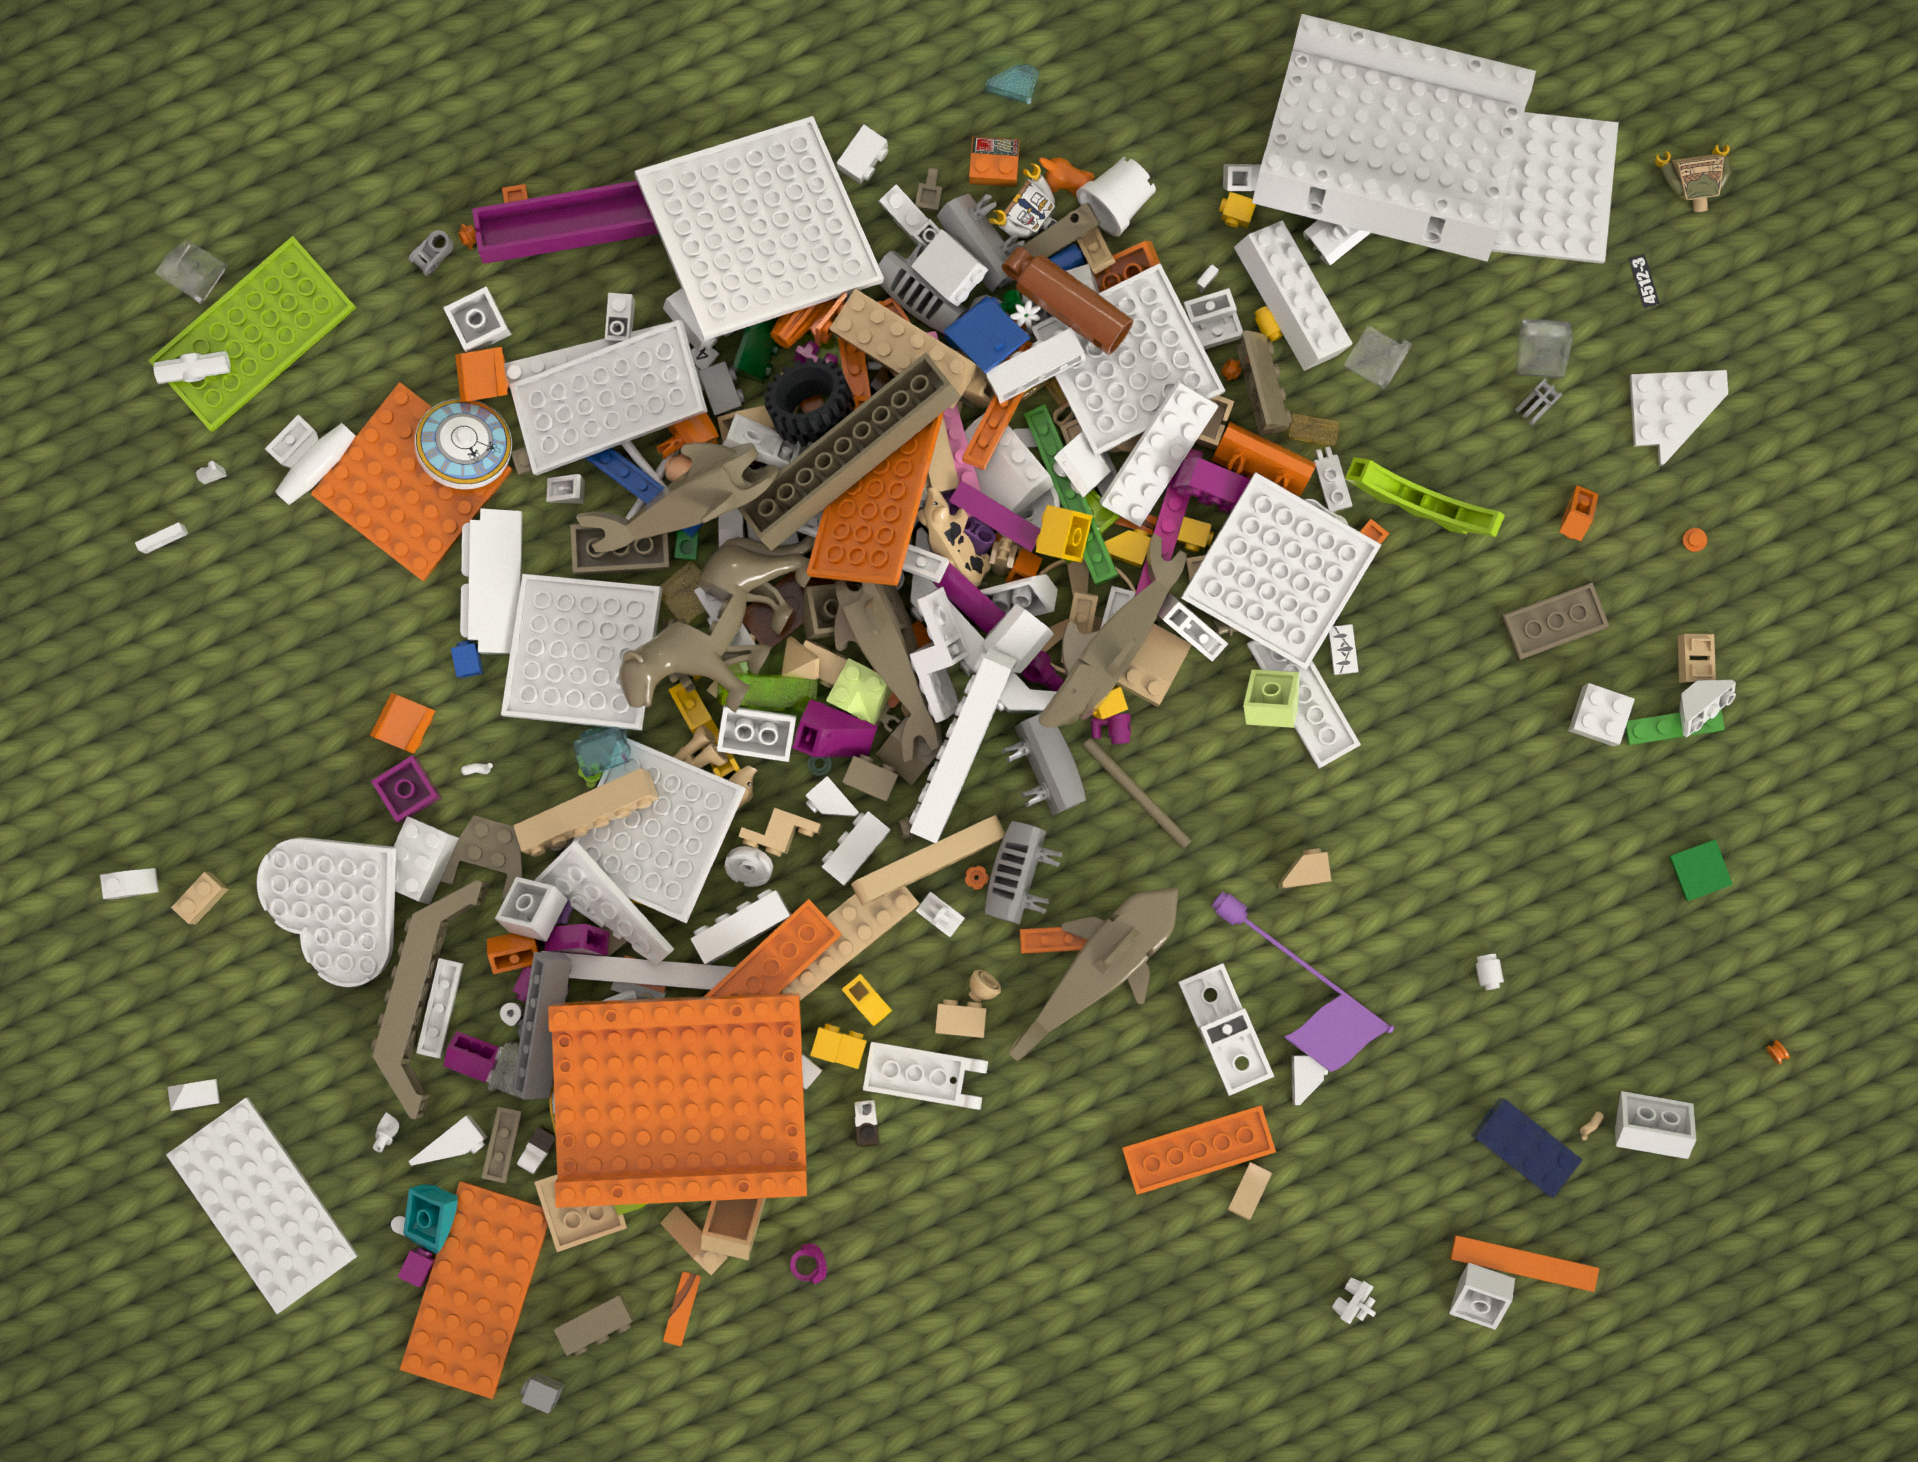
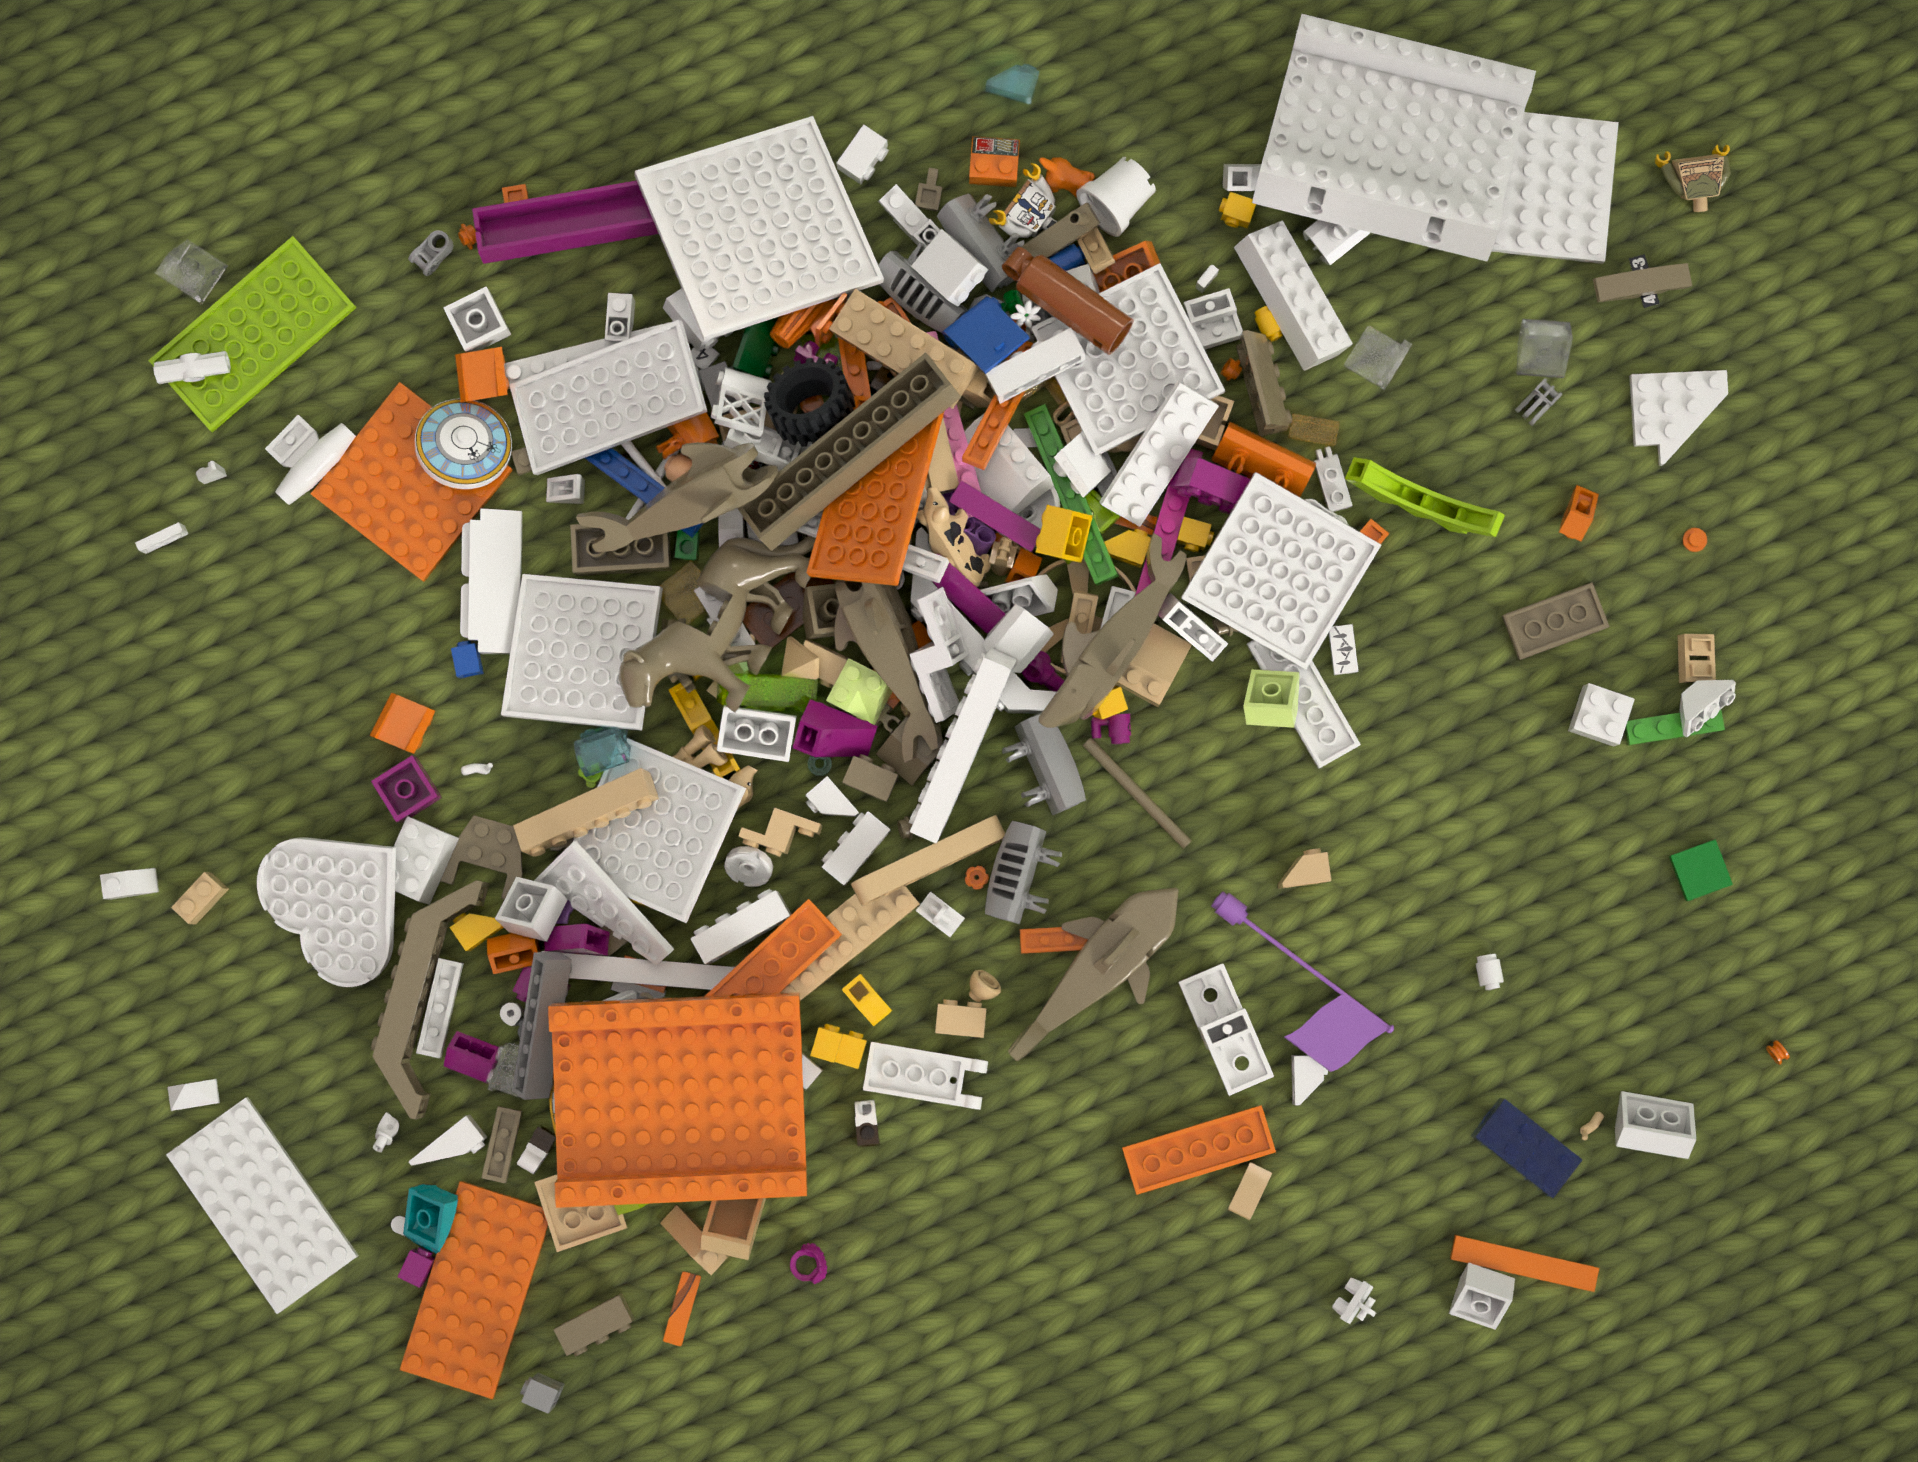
none -> yellow slope [450,912,504,951]
none -> white piece [711,367,771,437]
none -> dark tan slope [1593,263,1692,302]

